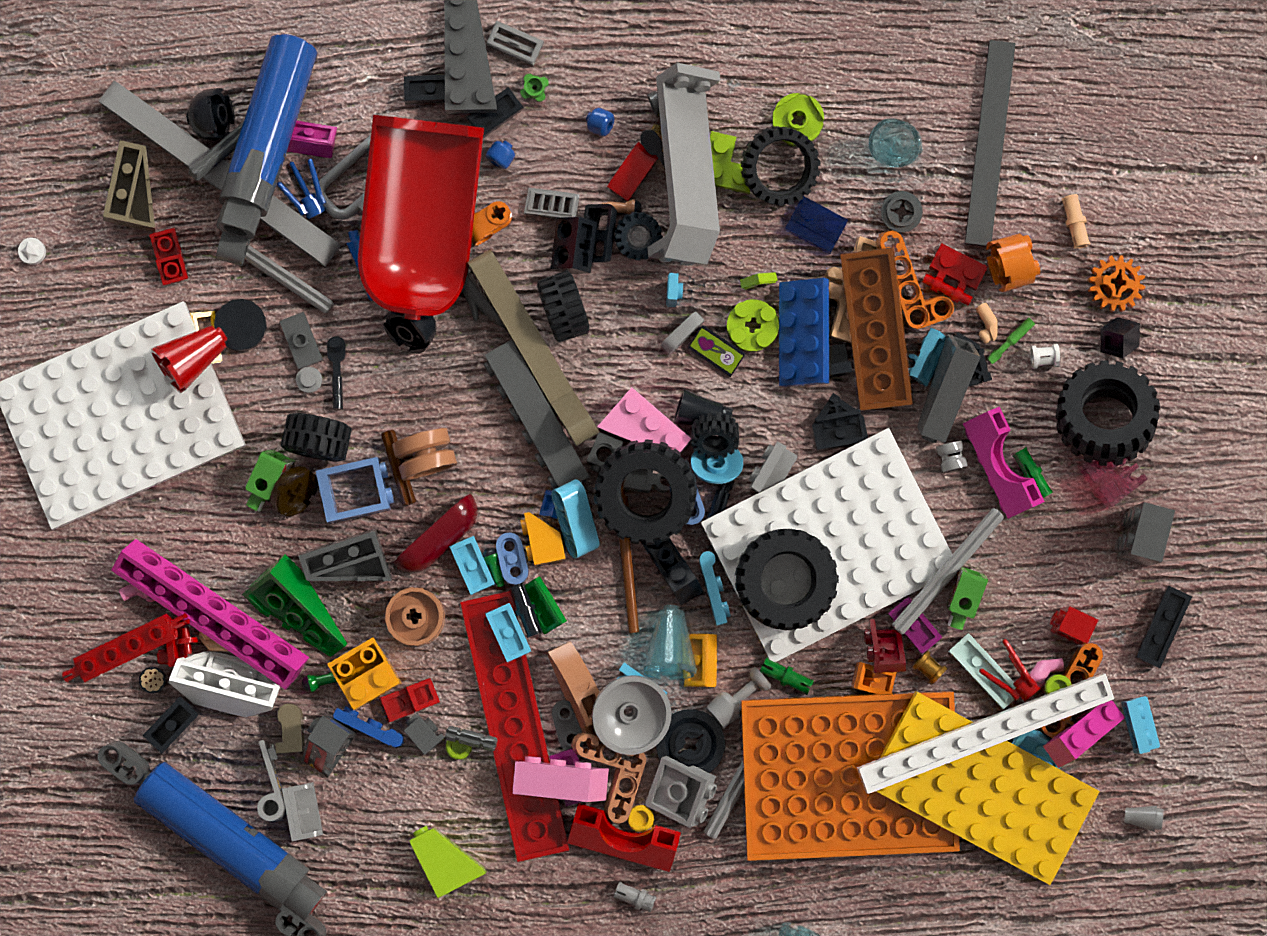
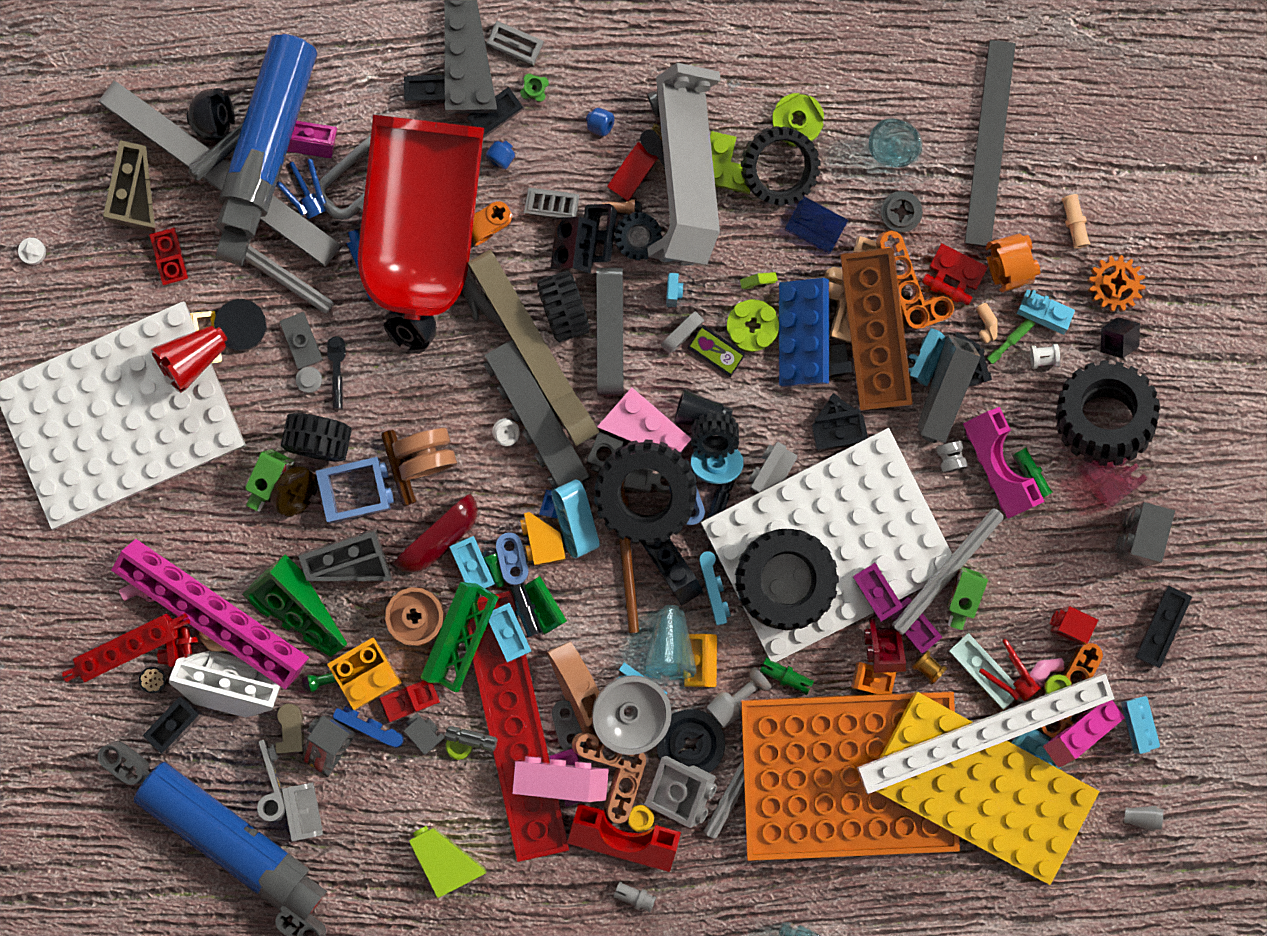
none -> green fence [420,582,499,692]
none -> white tile [492,418,520,446]
none -> dark grey beam [597,268,624,395]
none -> magenta plate [852,562,904,621]
none -> medium azure plate [1016,289,1075,335]

